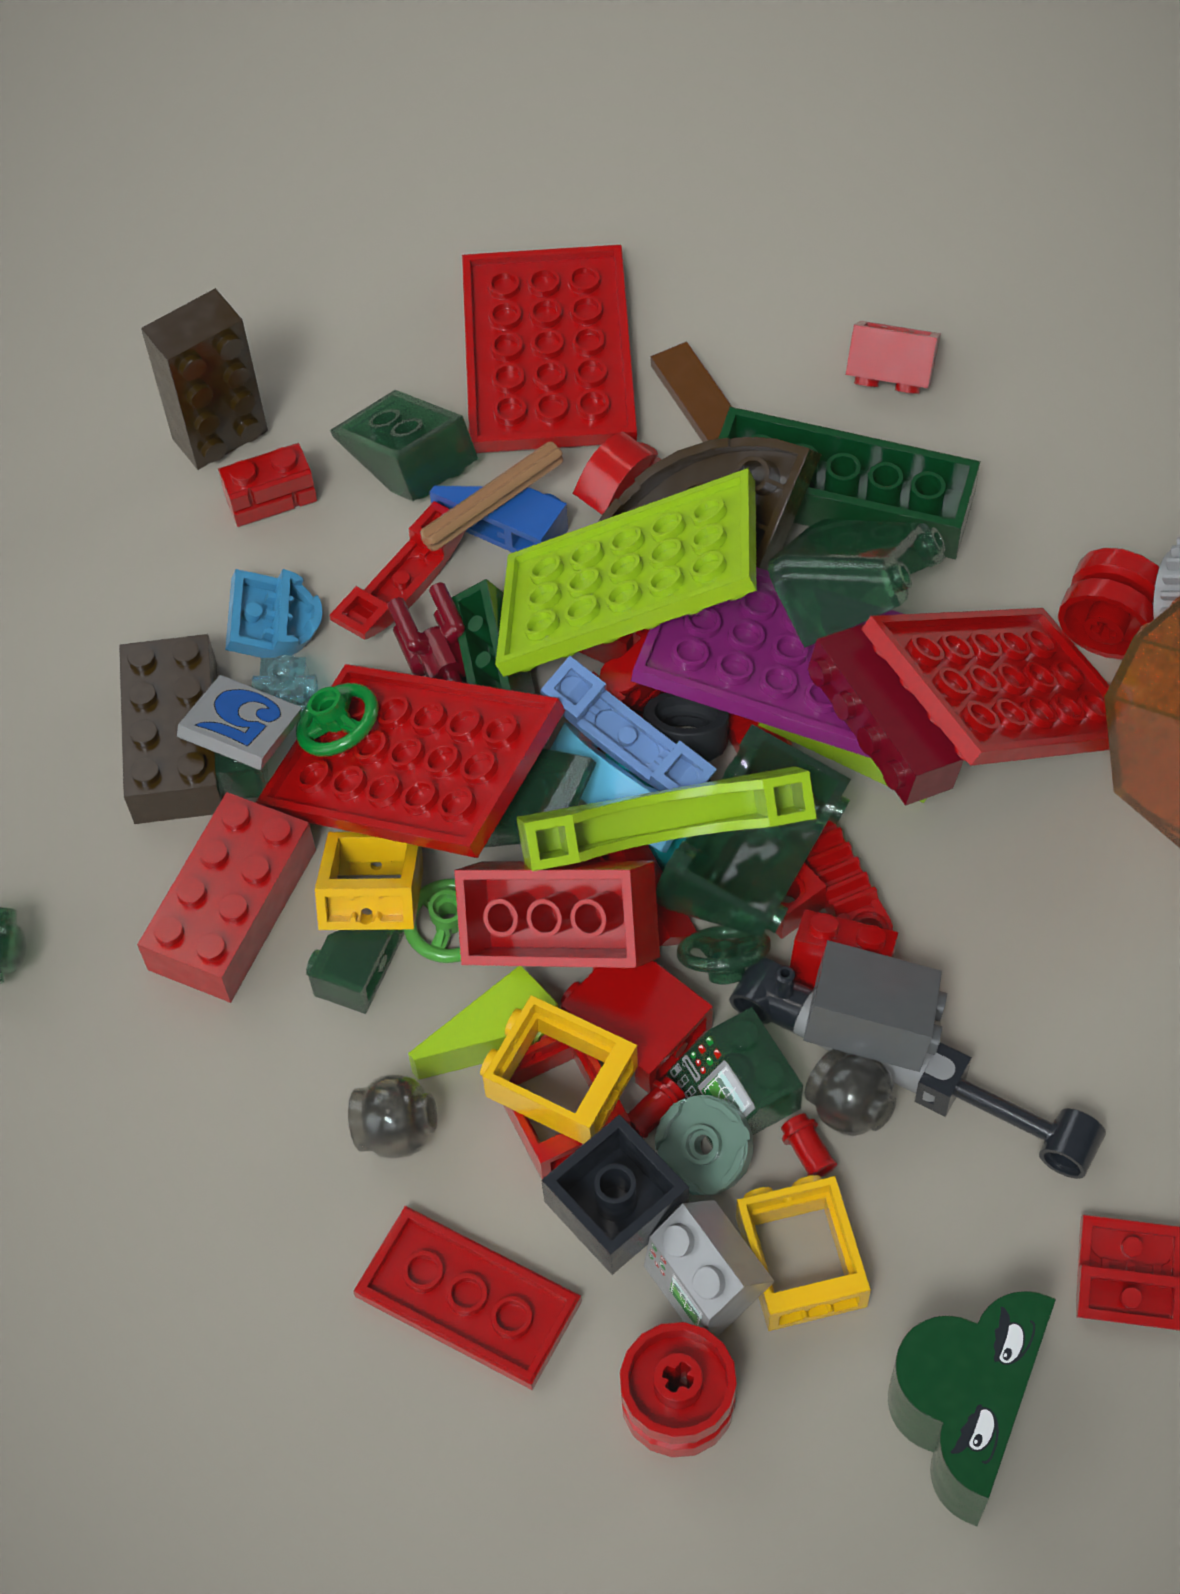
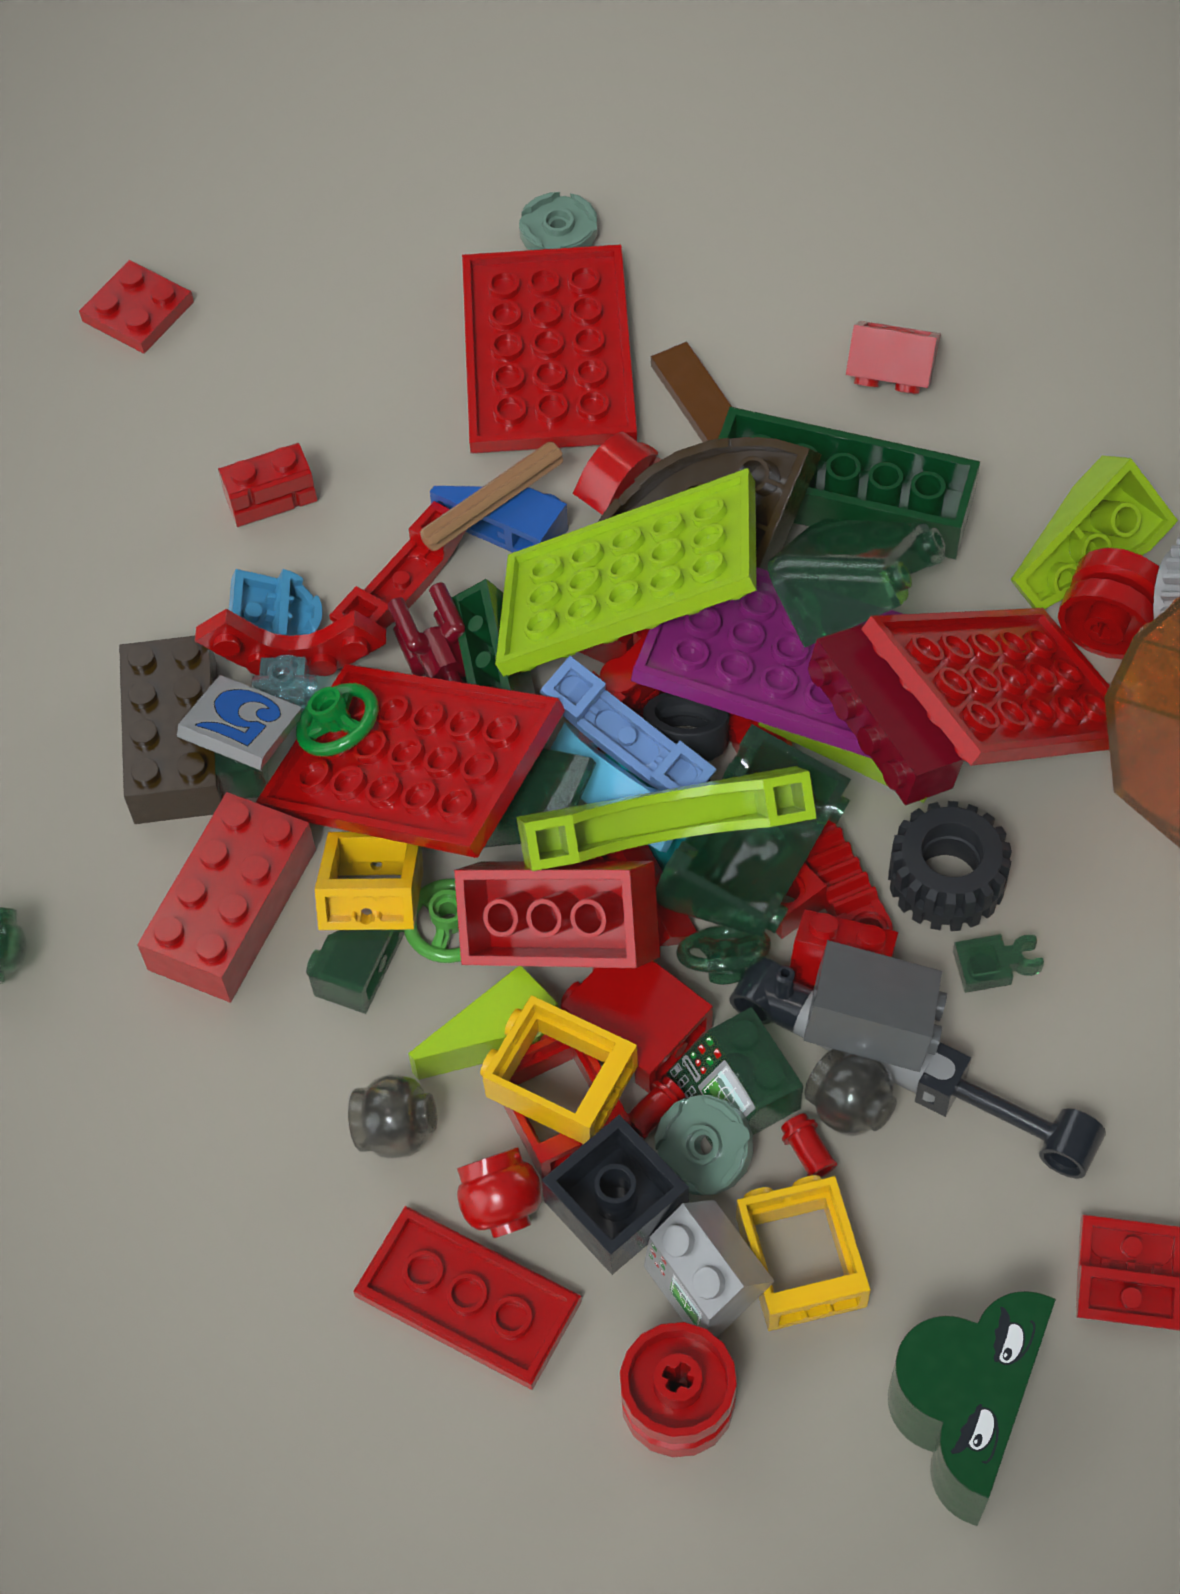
dark brown brick [141,288,268,470] -> none
clear green slope [330,390,479,501] -> none
none -> red plate [79,260,194,354]
none -> red plate [195,609,386,676]
none -> red piece [457,1147,543,1238]
none -> sand green plate [519,192,597,250]
none -> black tyre [888,801,1012,931]
none -> clear green plate [953,934,1044,993]
none -> lime wedge [1011,455,1178,609]

